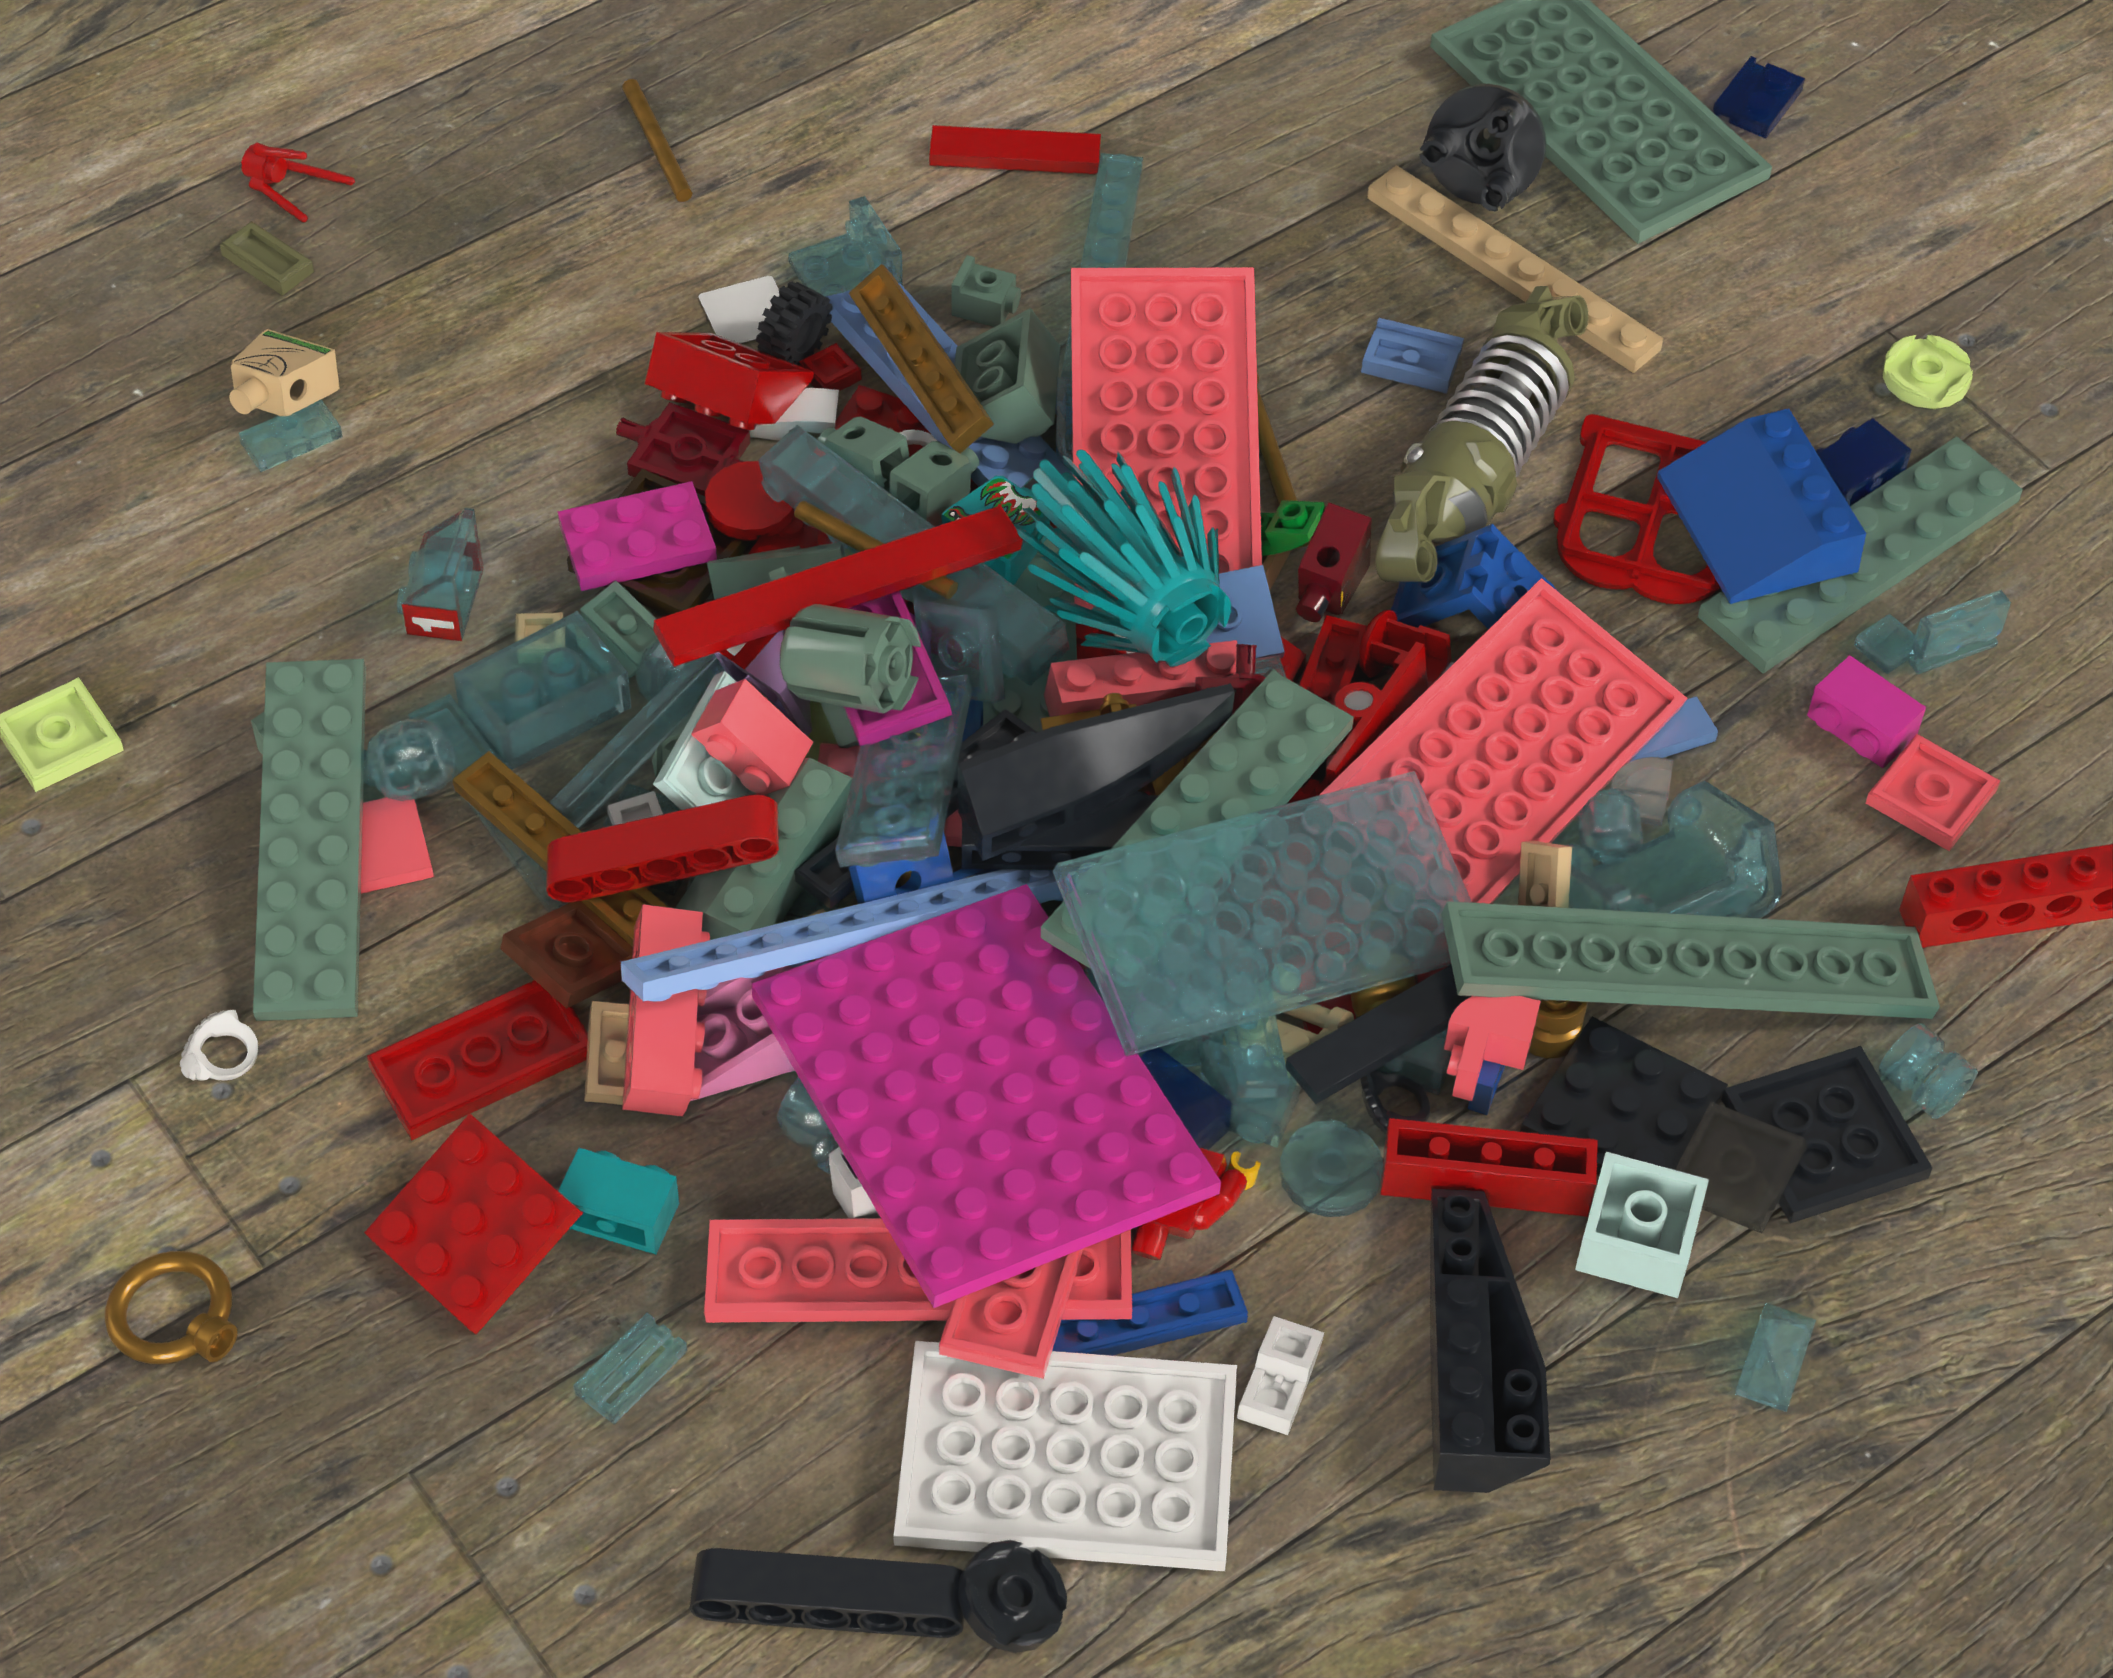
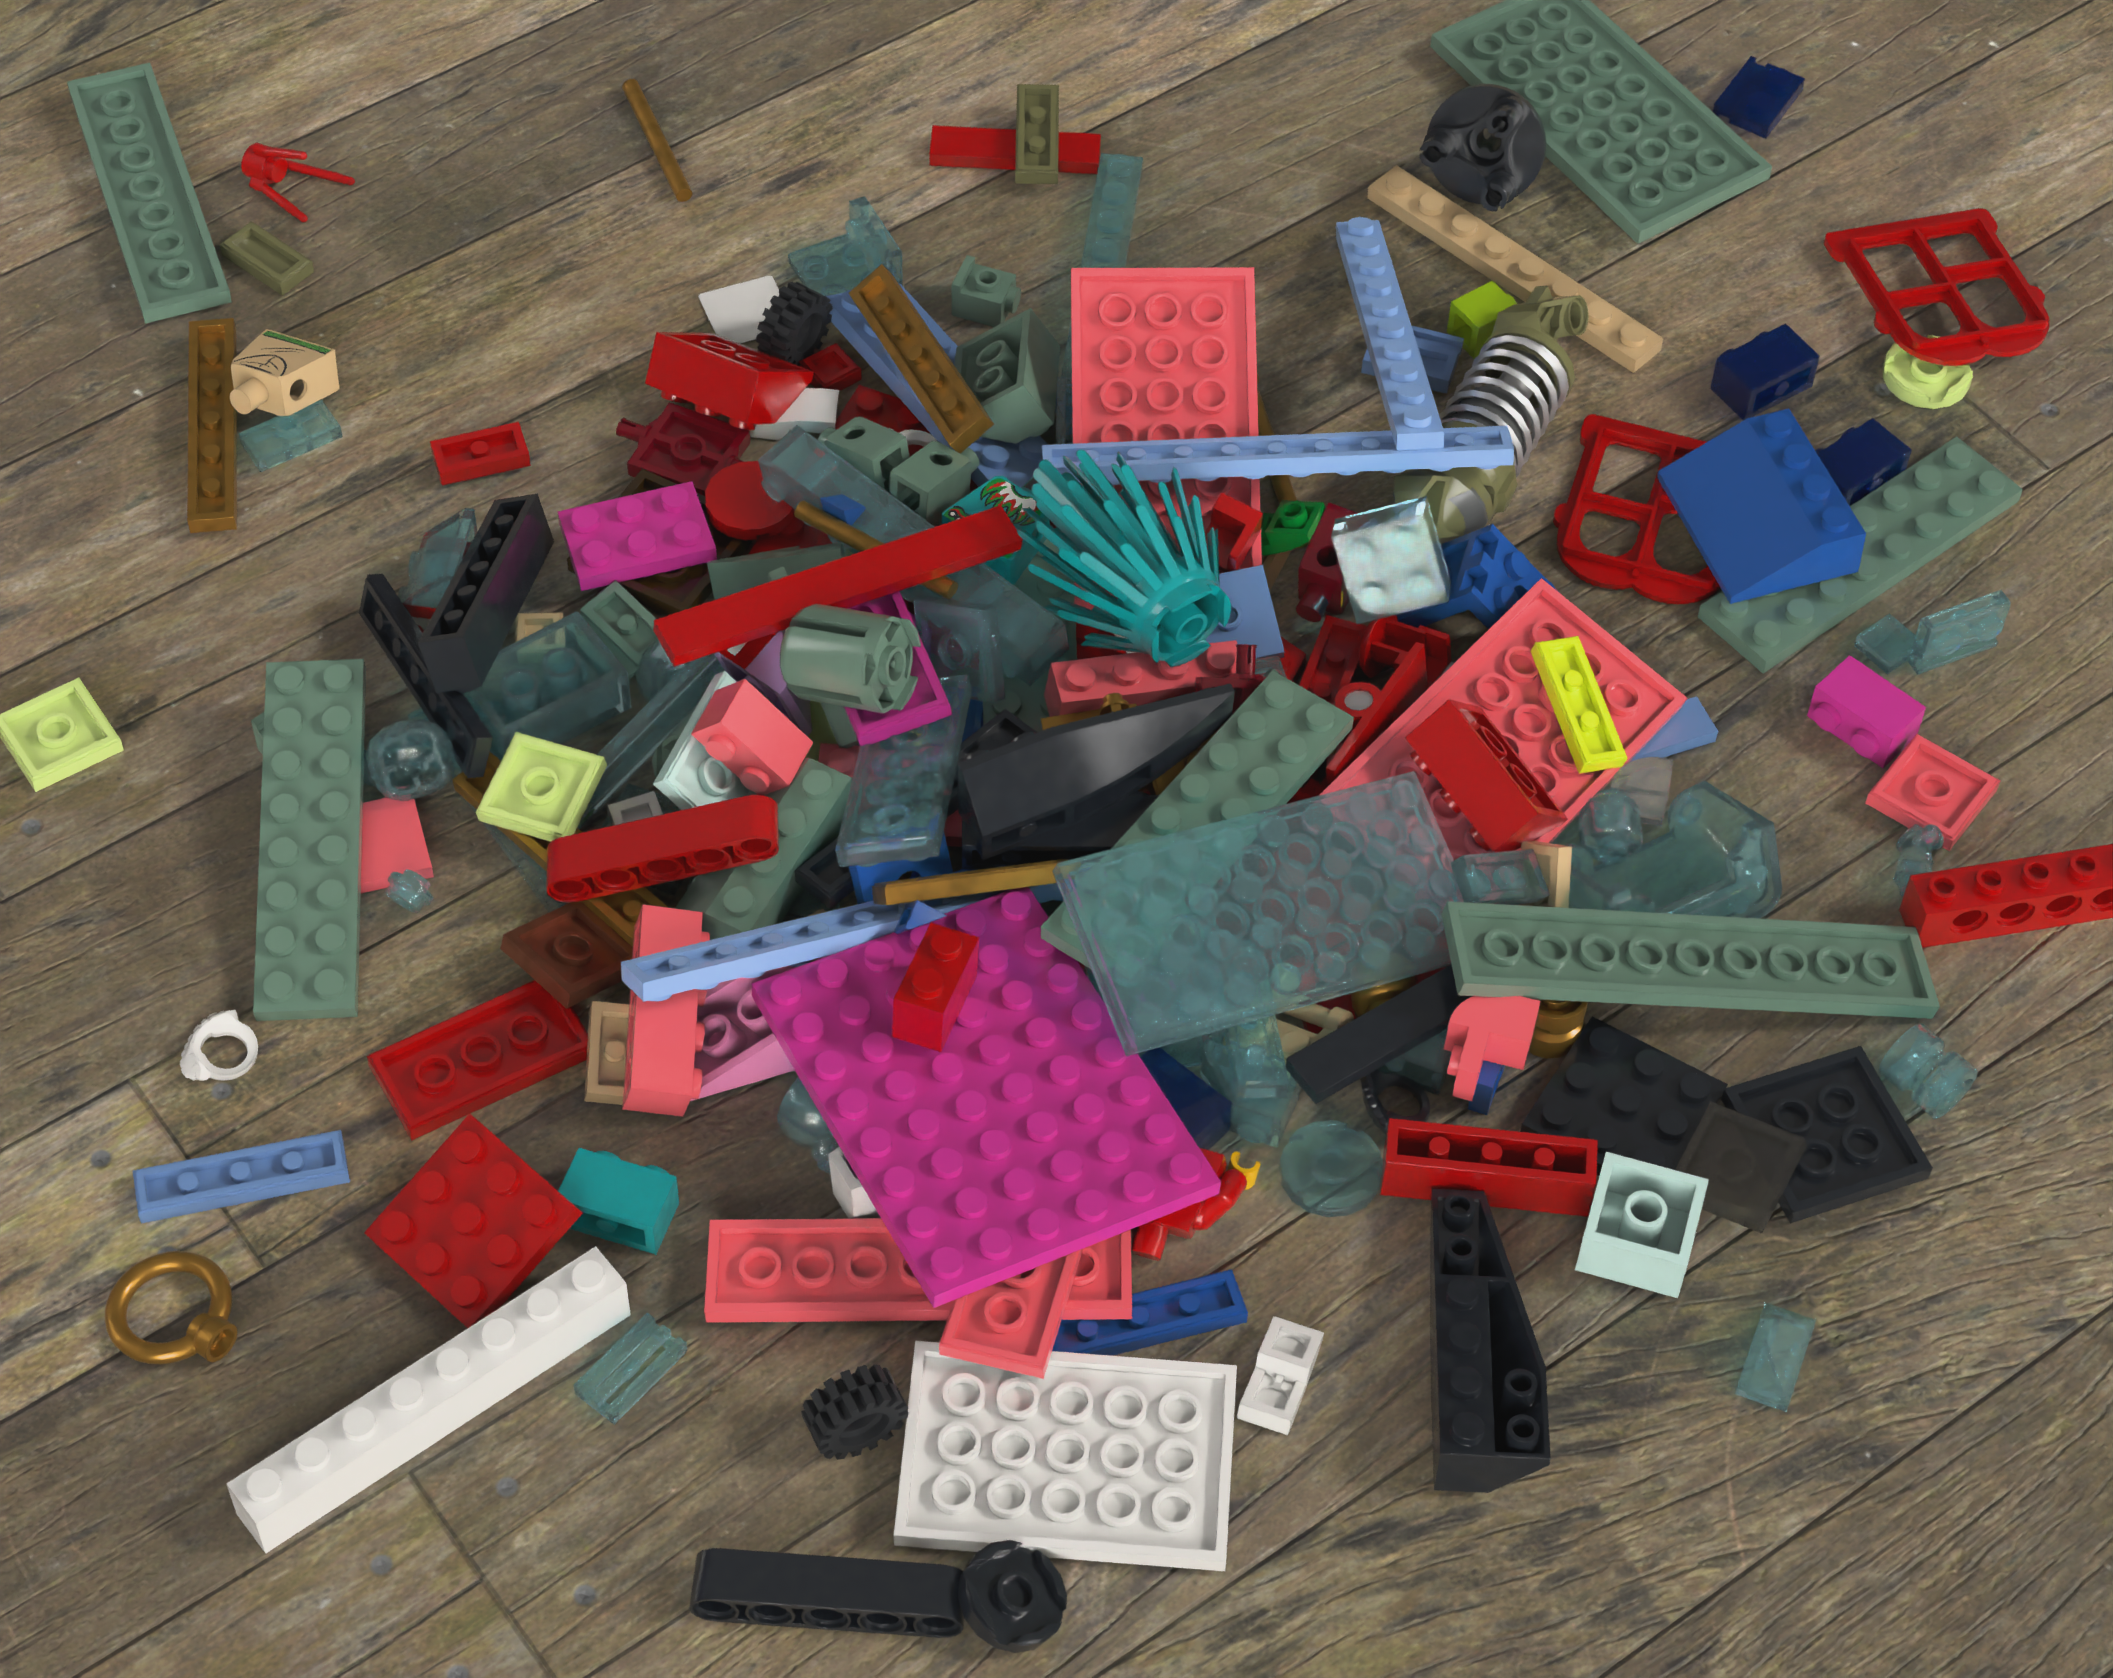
none -> sand green plate [67,62,232,324]
none -> medium blue tile [133,1130,350,1224]
none -> pearl gold plate [187,318,237,533]
none -> white brick [227,1246,631,1553]
none -> black tile [359,574,493,778]
none -> clear light blue plate [385,869,434,913]
none -> black brick [418,494,554,693]
none -> red plate [430,421,531,486]
none -> yellowish green tile [475,732,607,842]
none -> black tyre [801,1364,909,1460]
none -> blue piece [820,494,866,526]
none -> pearl gold tile [872,859,1080,905]
none -> red brick [892,922,979,1052]
none -> blue piece [894,900,947,934]
none -> olive tile [1015,84,1059,184]
none -> light blue plate [1042,426,1514,485]
none -> red panel [1205,492,1263,572]
none -> clear light blue brick [1331,496,1451,624]
none -> light blue plate [1336,217,1444,451]
none -> red slope [1405,699,1568,854]
none -> lime brick [1447,281,1517,359]
none -> clear light blue plate [1450,849,1550,905]
none -> neon yellow tile [1530,636,1628,774]
none -> clear blue brick [1710,323,1820,421]
none -> red window [1824,208,2049,366]
none -> clear light blue arm [1894,824,1944,897]

